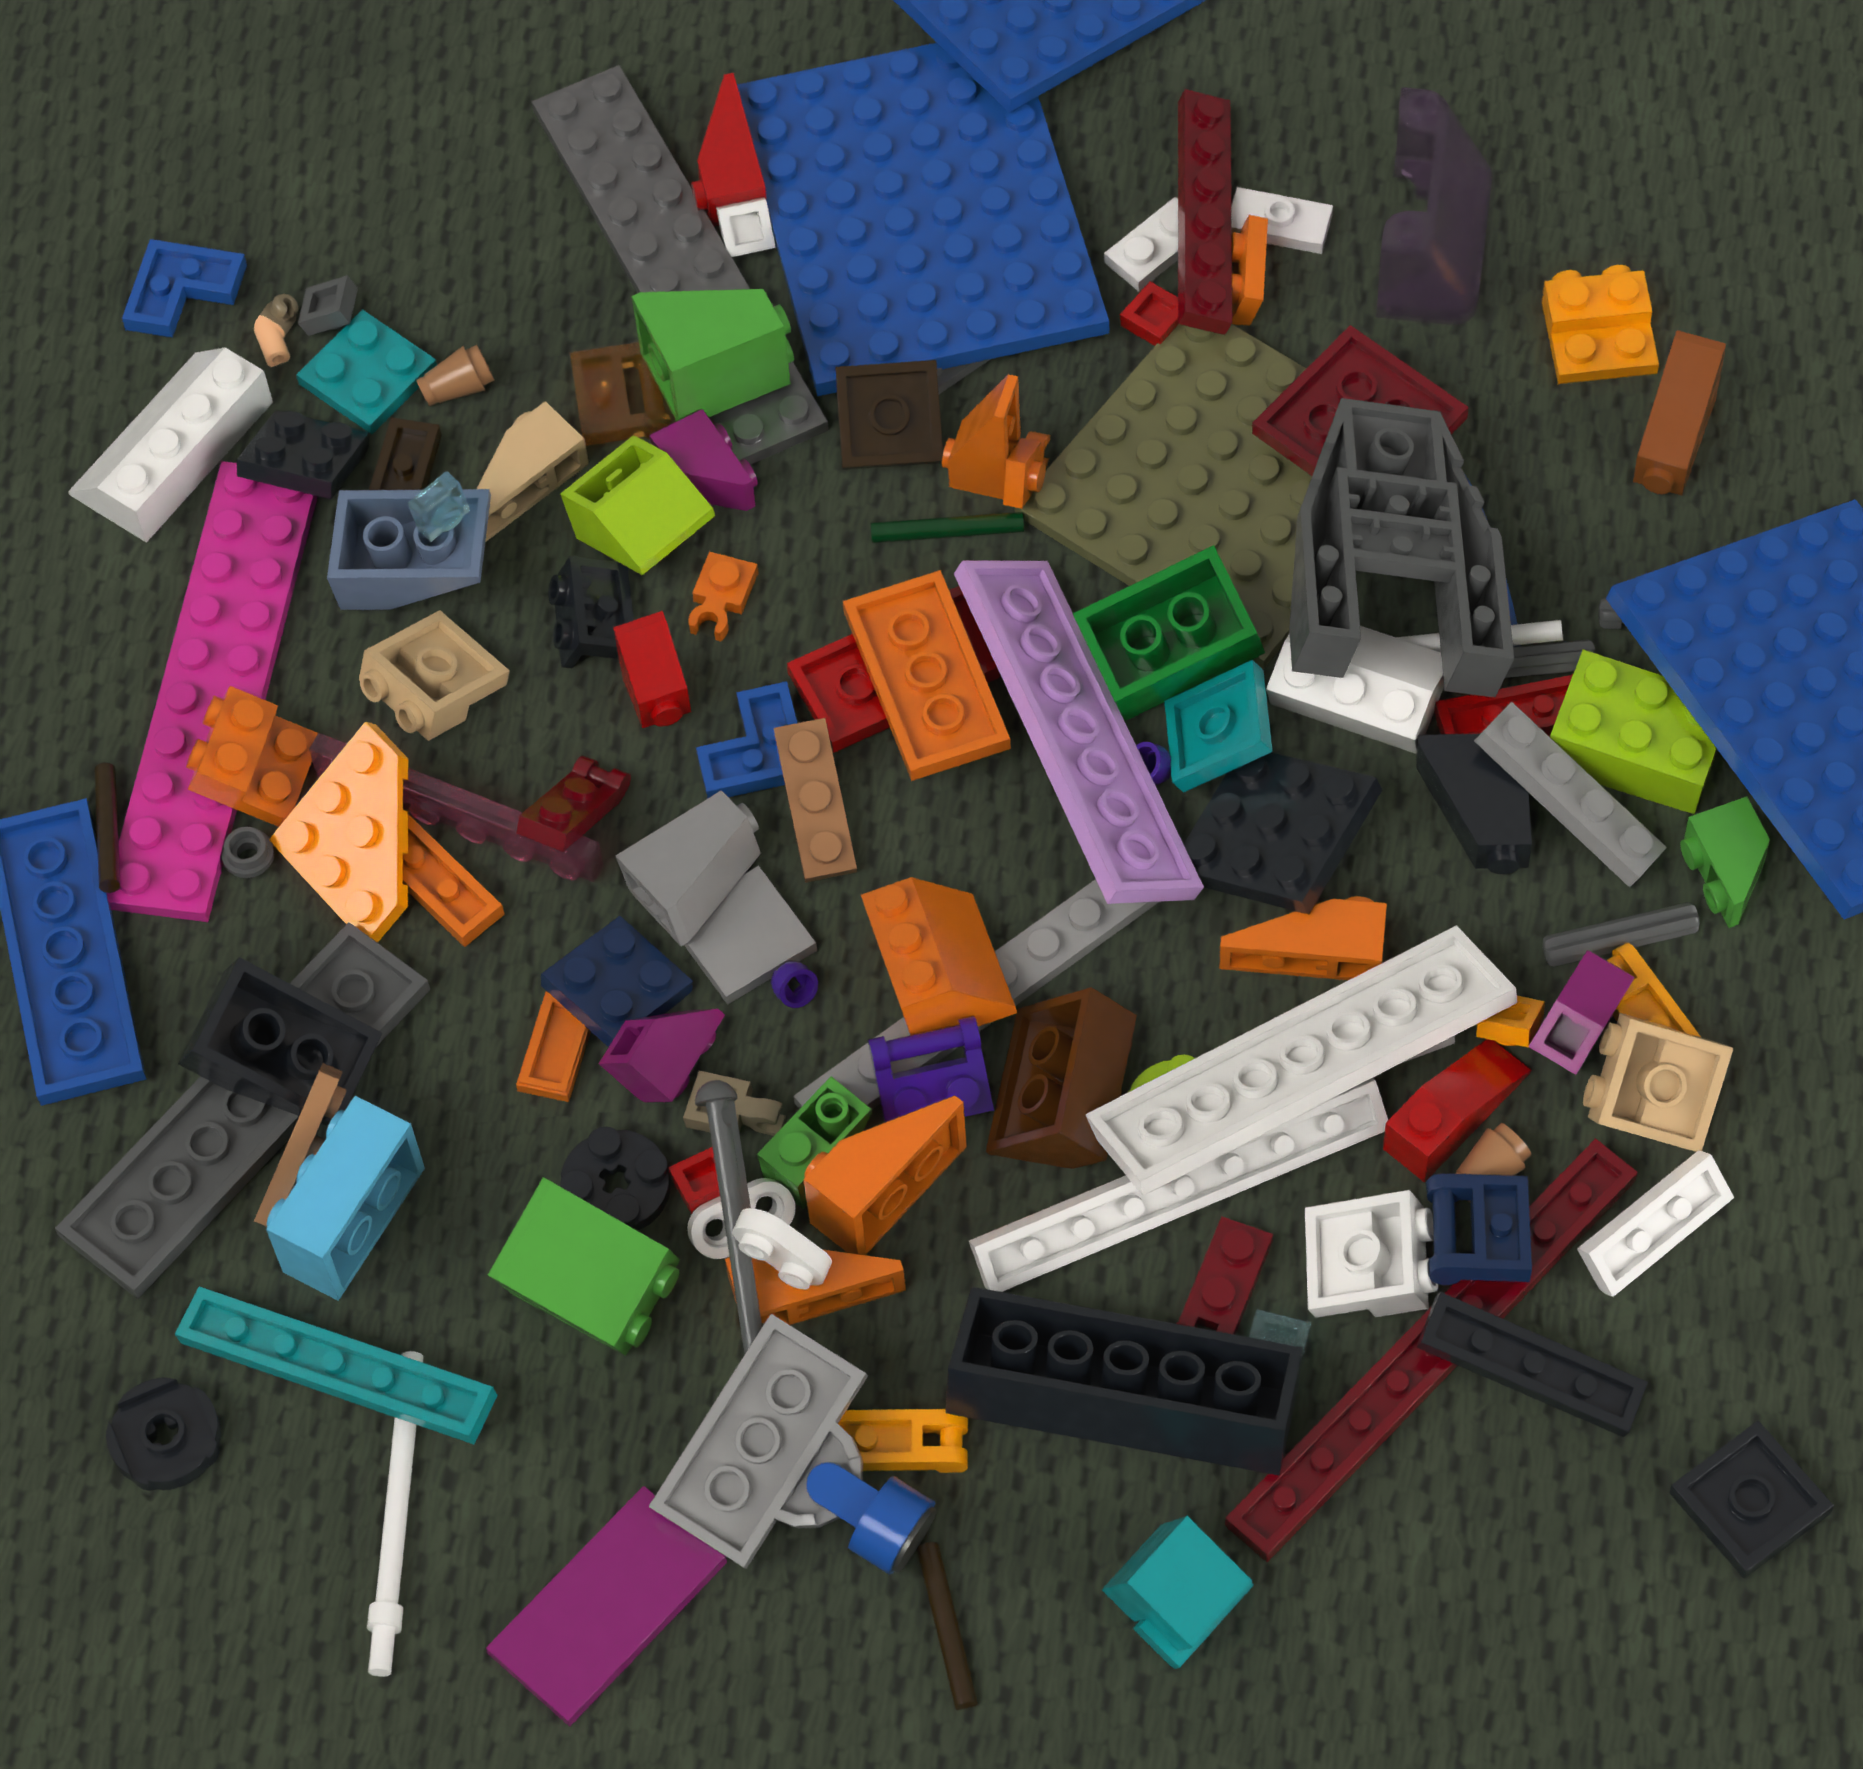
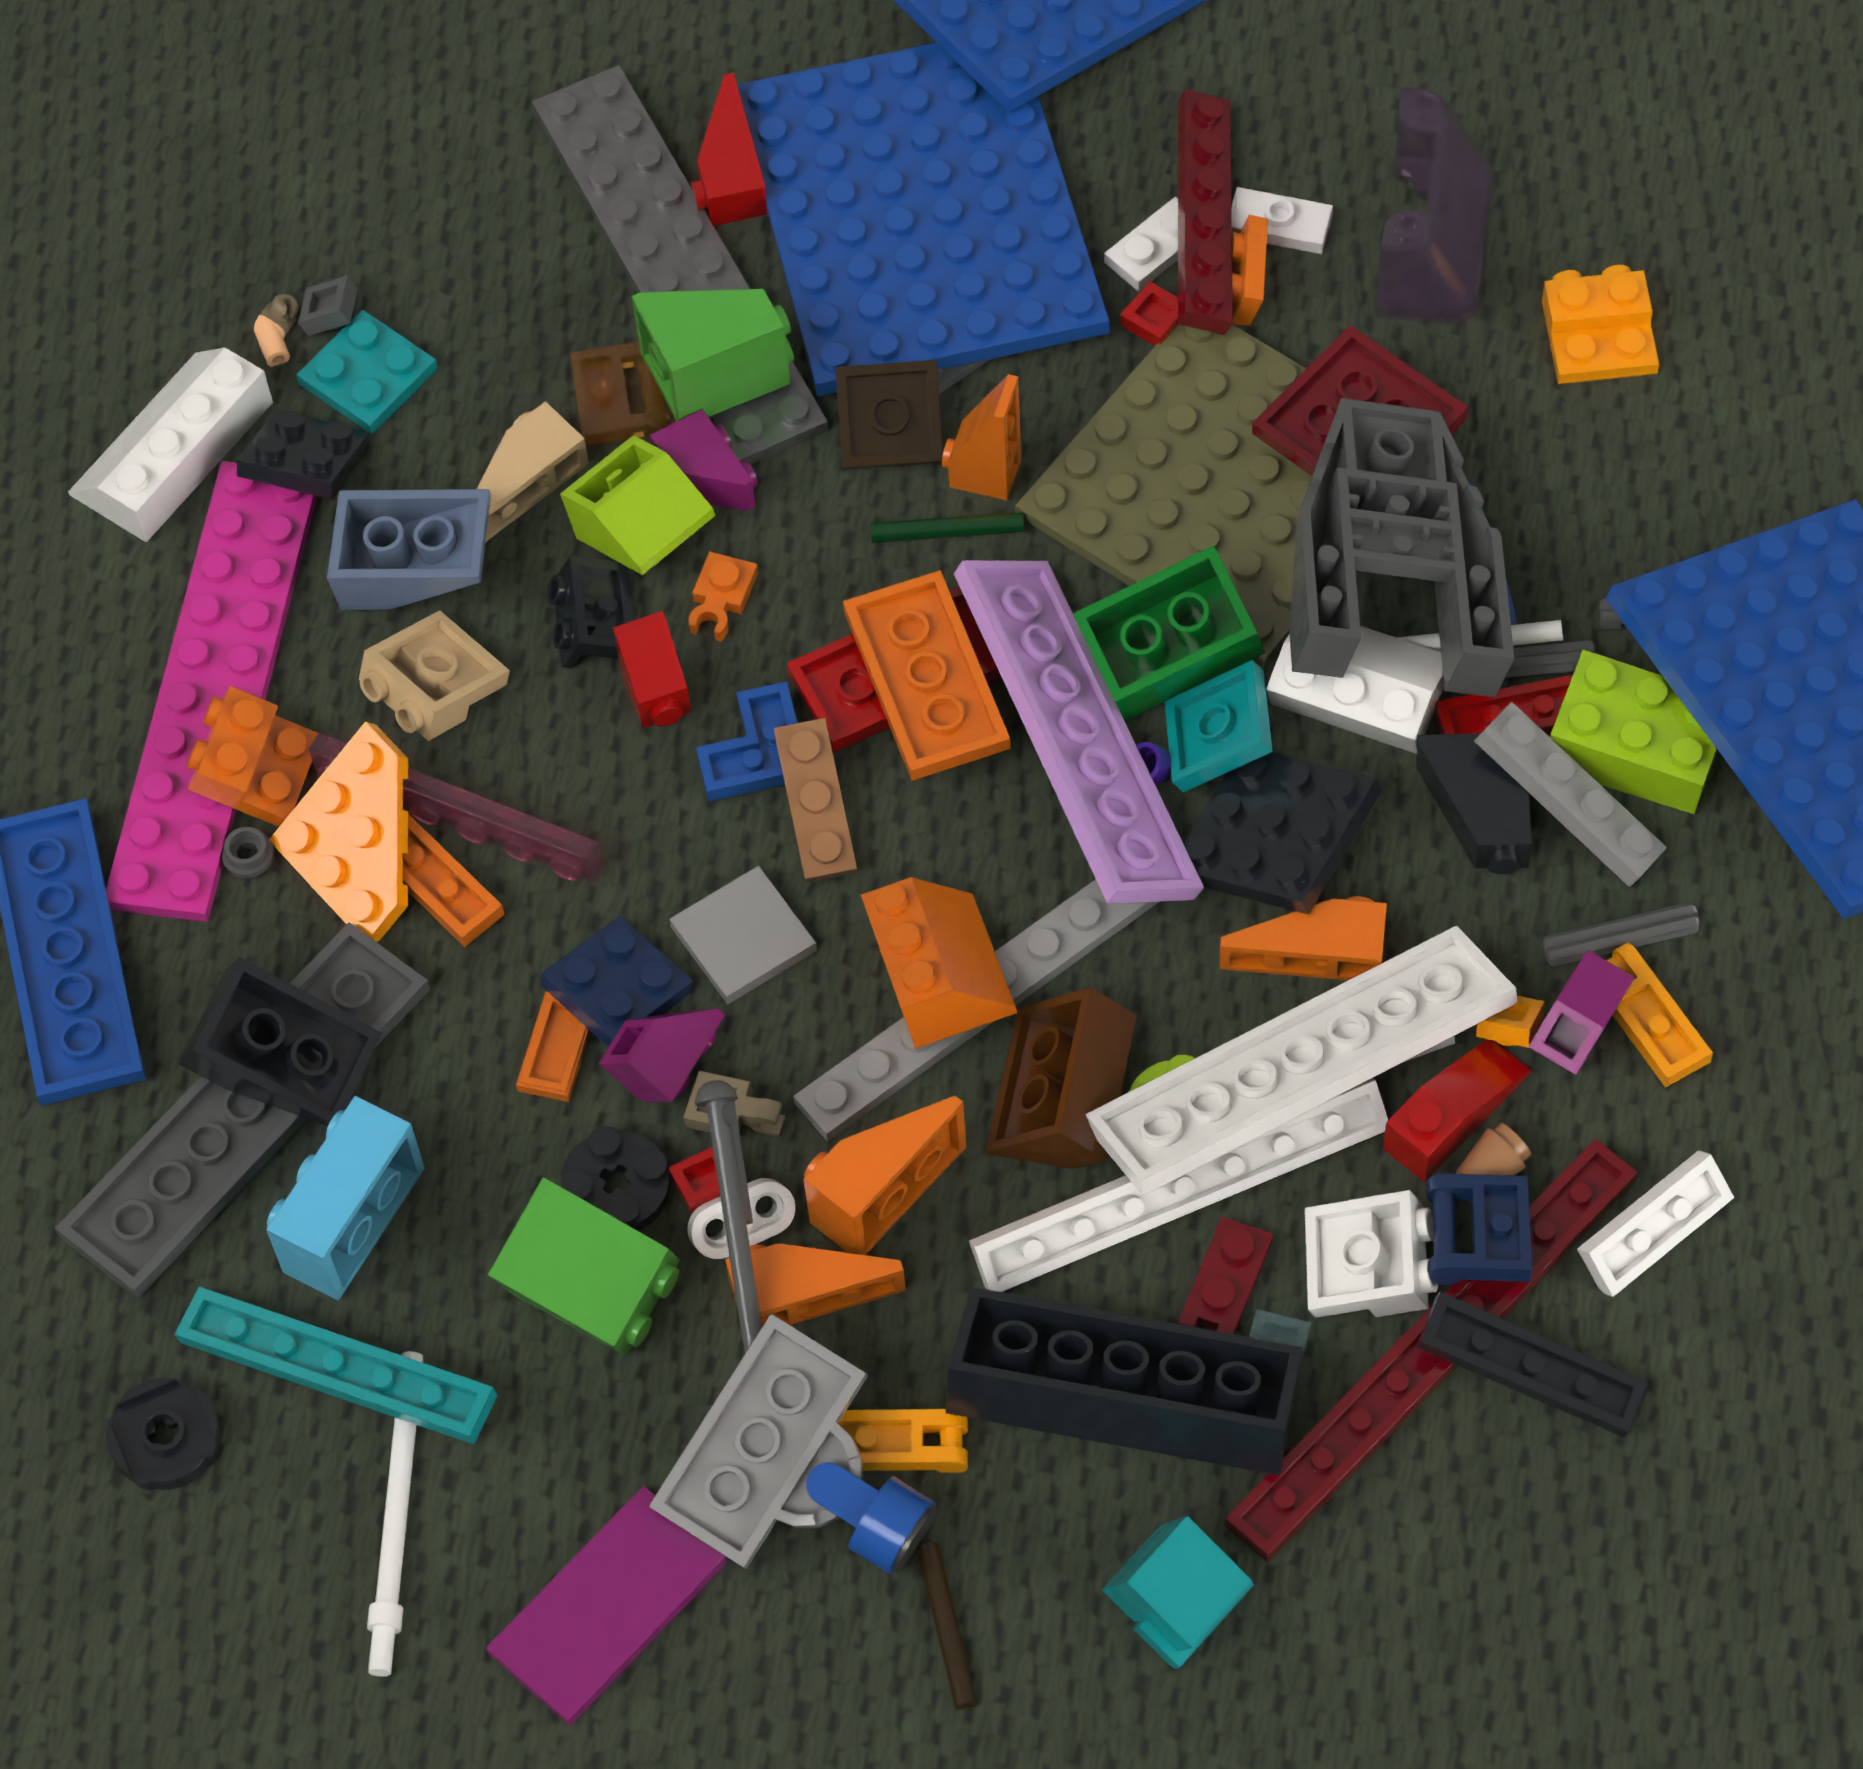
dark brown bar [95,762,120,893] -> none
blue plate [122,239,247,338] -> none
medium nougat plate [254,1063,347,1226] -> none
dark brown plate [369,417,442,490] -> none
clear light blue plate [408,471,470,542] -> none
medium nougat cone [416,345,495,407] -> none
dark red plate [516,755,631,852] -> none
light grey slope [615,790,761,946] -> none
white plate [716,197,776,257] -> none
white plate [732,1208,832,1289] -> none
bright green slope [757,1076,872,1209] -> none
dark purple hinge [771,961,818,1008] -> none
dark purple plate [868,1016,994,1123] -> none
orange plate [1003,431,1051,509] -> none
tan plate [1583,1013,1734,1152] -> none
dark orange slope [1633,330,1726,495] -> none
black plate [1669,1421,1834,1579] -> none
bright green slope [1680,796,1770,928] -> none

